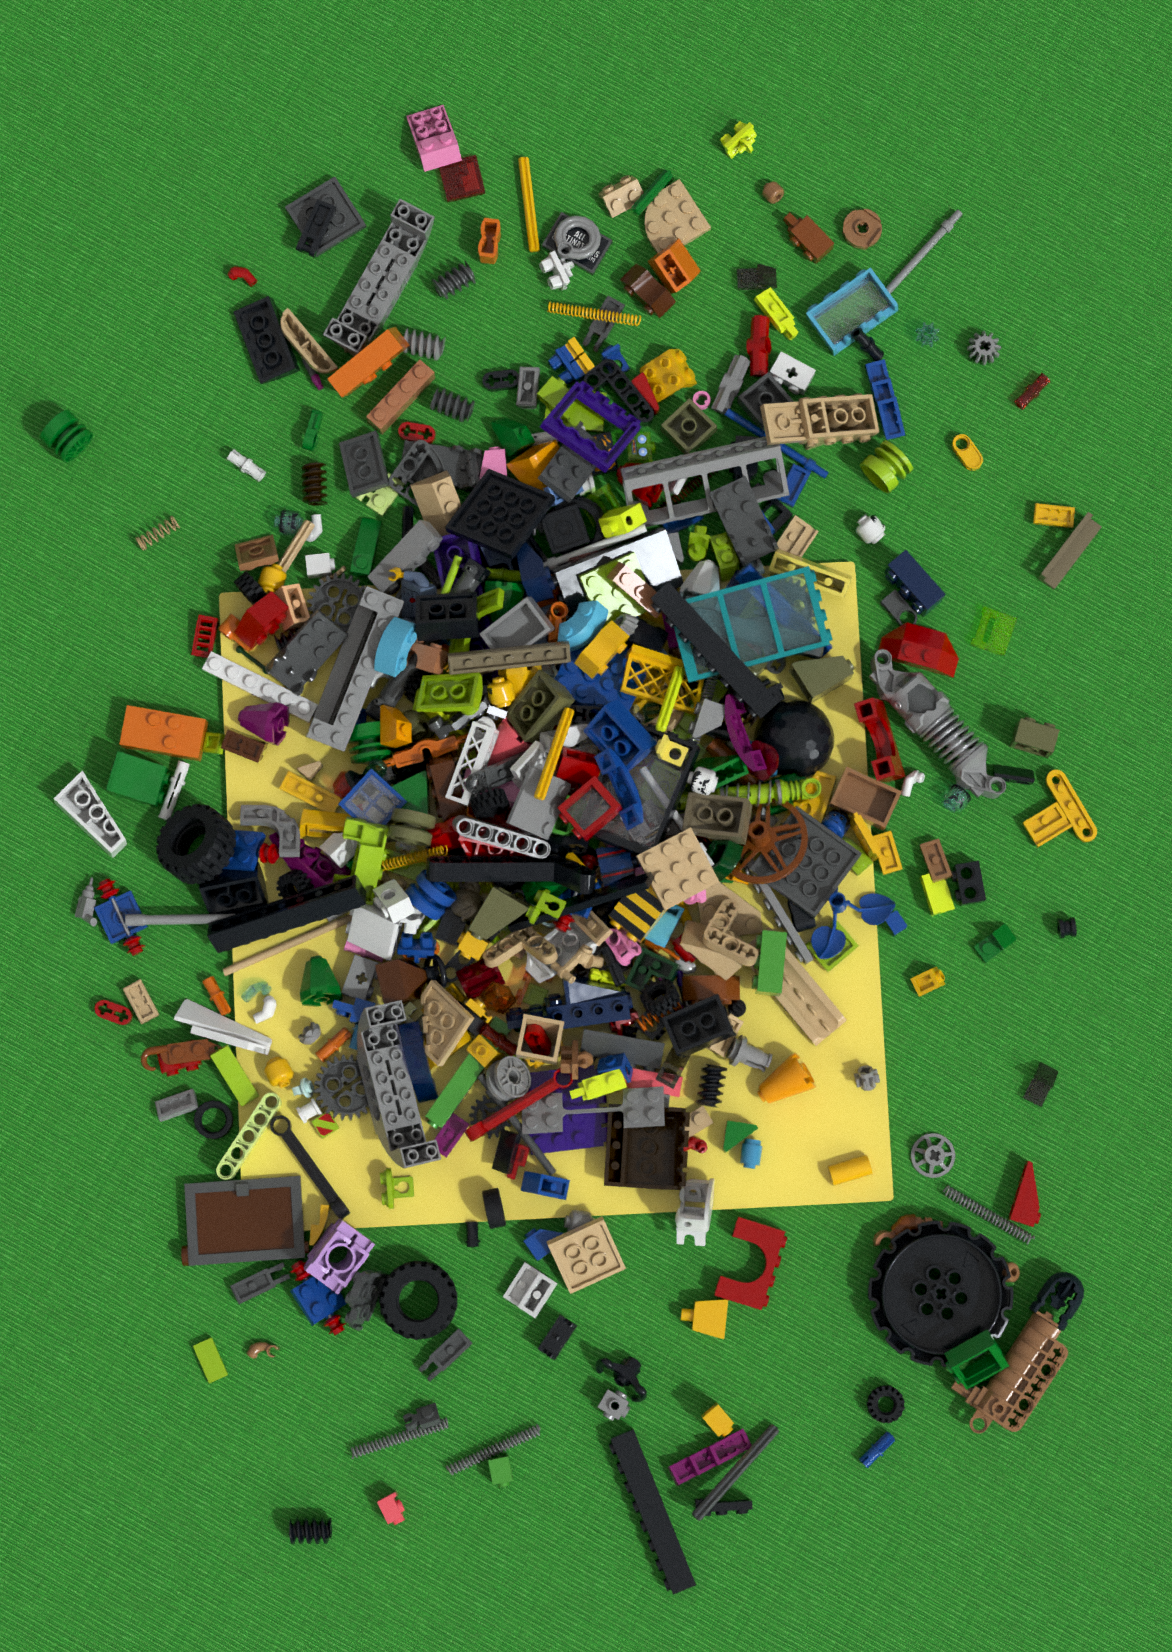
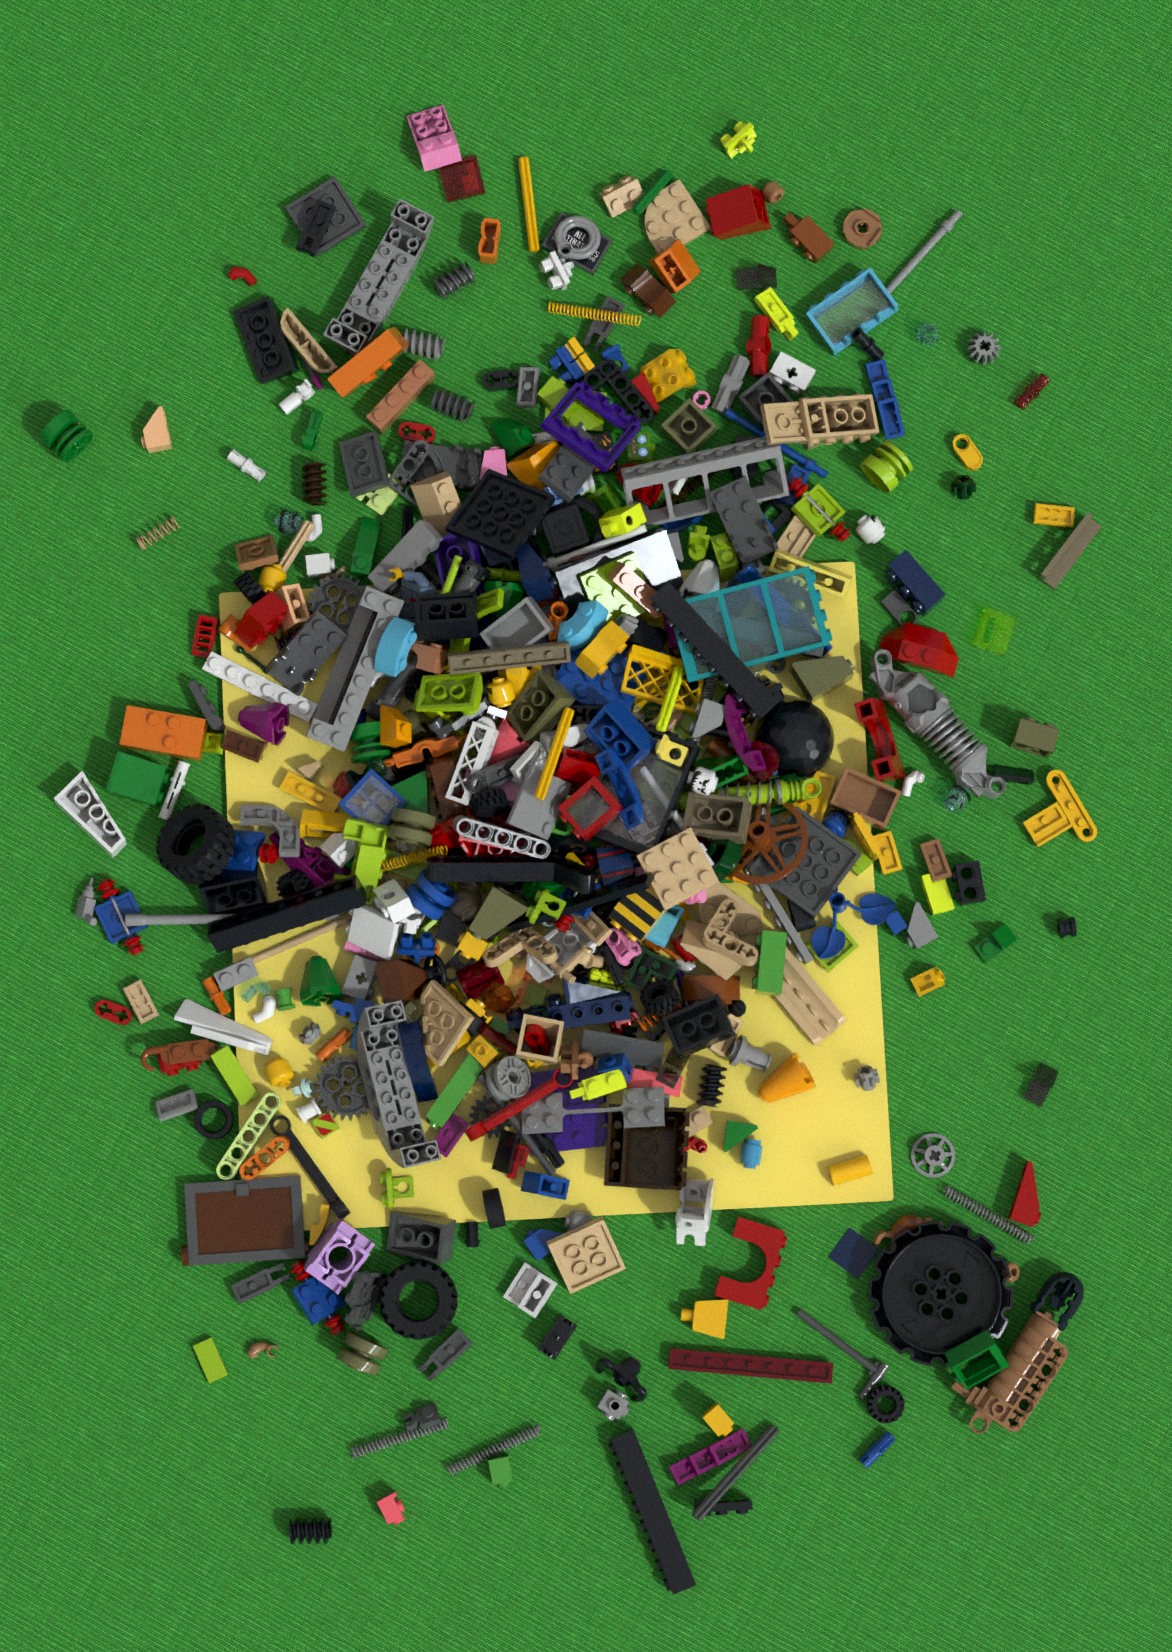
none -> light nougat slope [141,406,173,454]
none -> dark grey hinge [188,680,225,732]
none -> light grey plate [213,956,259,992]
none -> orange beam [239,1135,290,1180]
none -> bright green bush [274,988,296,1011]
none -> white bar [279,379,315,415]
none -> olive wheel [336,1331,389,1376]
none -> dark grey slope [387,1211,456,1264]
none -> black axle [533,1133,565,1169]
none -> dark red plate [668,1348,833,1384]
none -> red slope [705,184,771,240]
none -> lime plate [788,477,851,542]
none -> dark grey bar [796,1308,889,1400]
none -> dark blue sticker [829,1228,879,1278]
none -> light grey slope [905,902,938,950]
none -> dark green gear [951,475,976,500]

